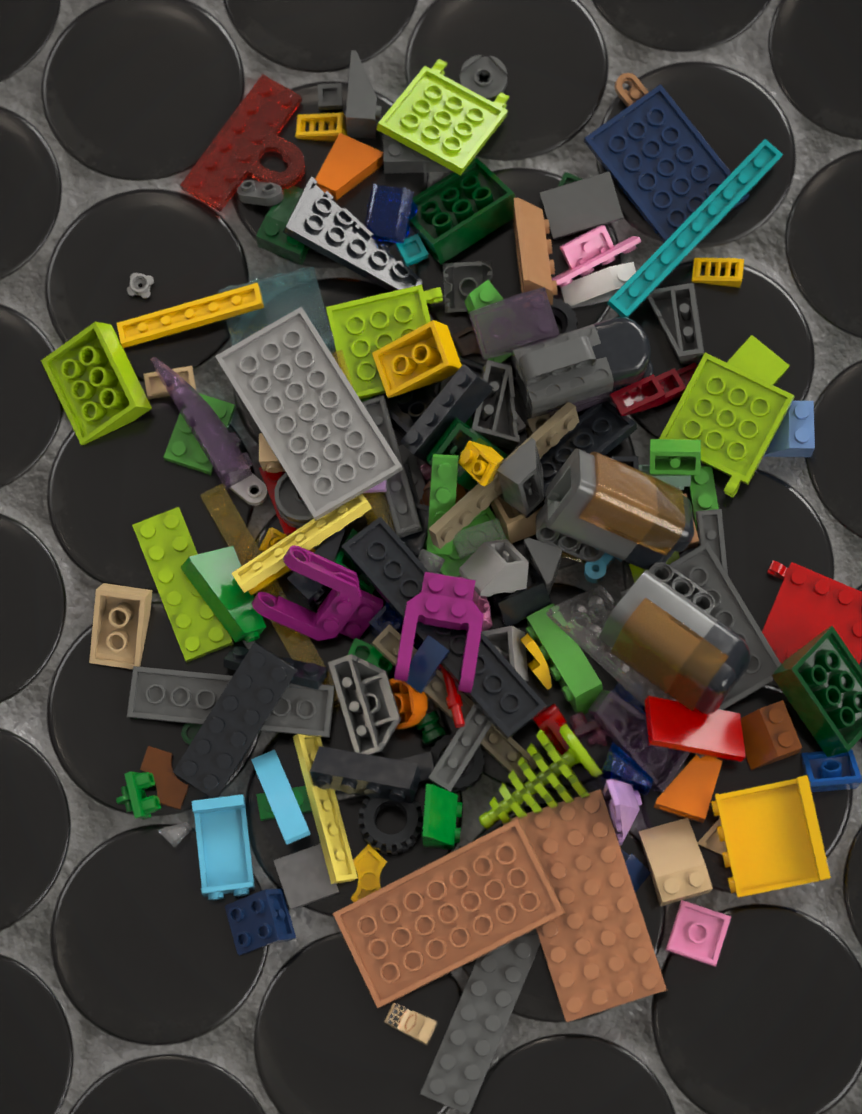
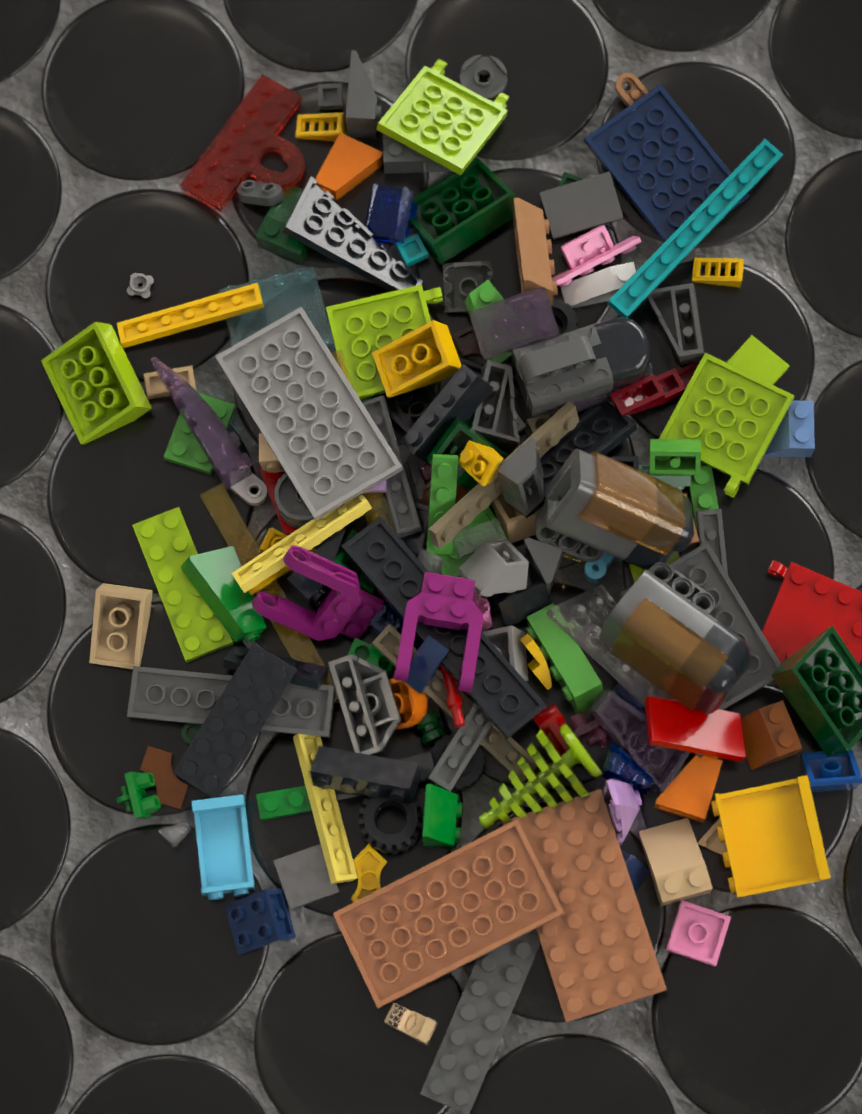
medium azure slope [251,749,310,845] -> none

